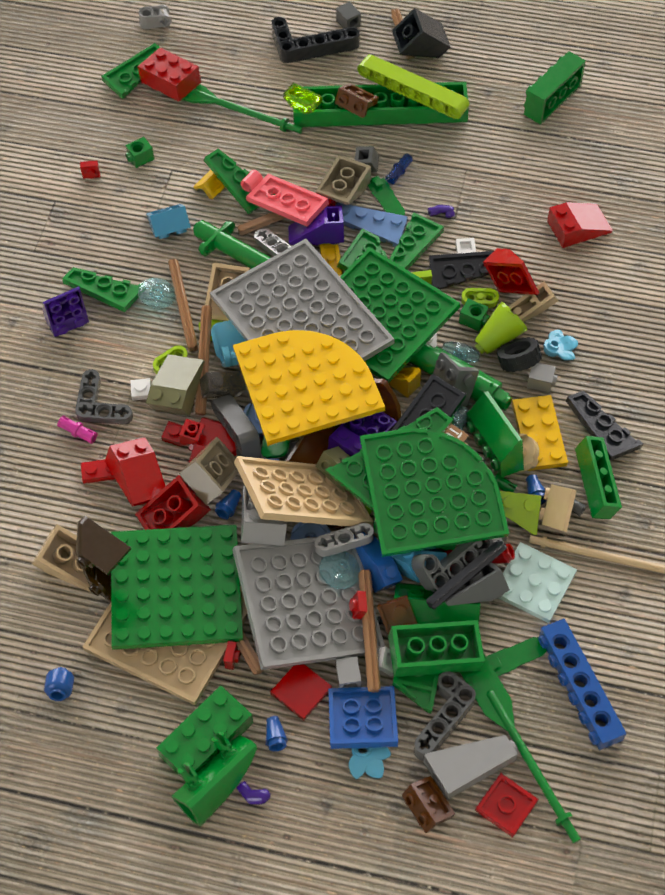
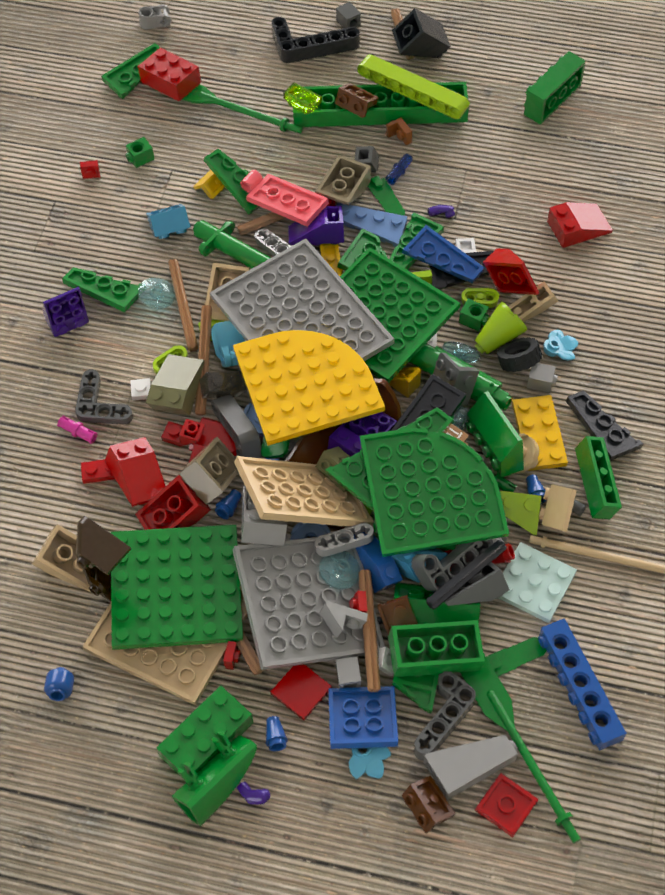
none -> light grey slope [320,601,368,638]
none -> dark orange bracket [386,118,412,145]
none -> blue wing [402,225,485,284]

